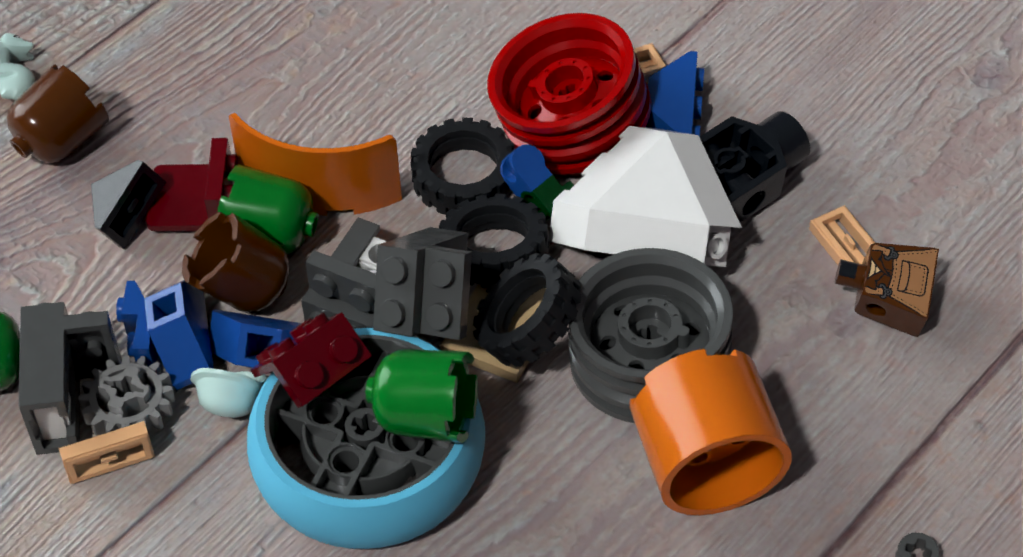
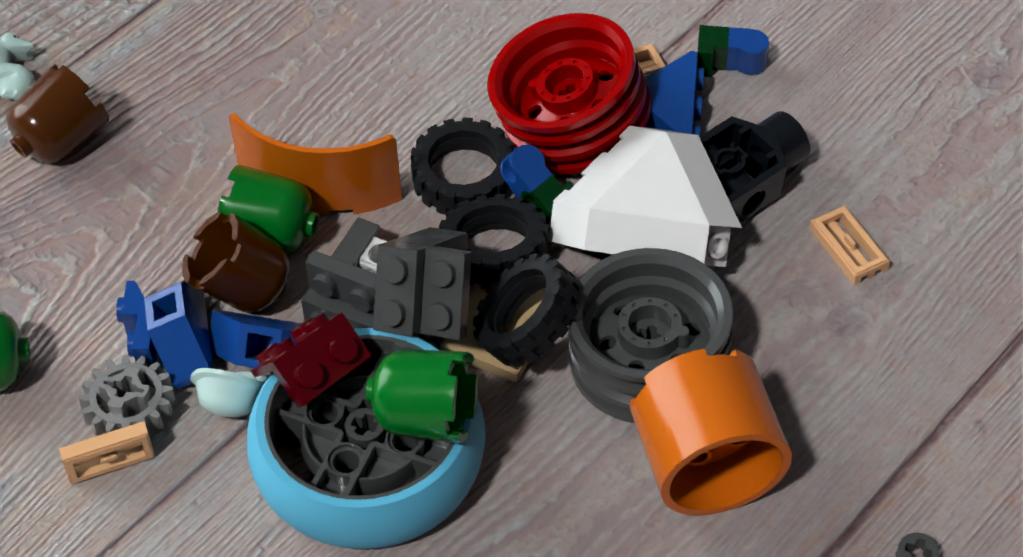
dark grey brick [19,302,122,455] -> none
black slope [91,160,167,249] -> none
dark red bracket [146,138,238,231] -> none
torso [835,243,939,337] -> none
none -> leg [697,25,769,77]

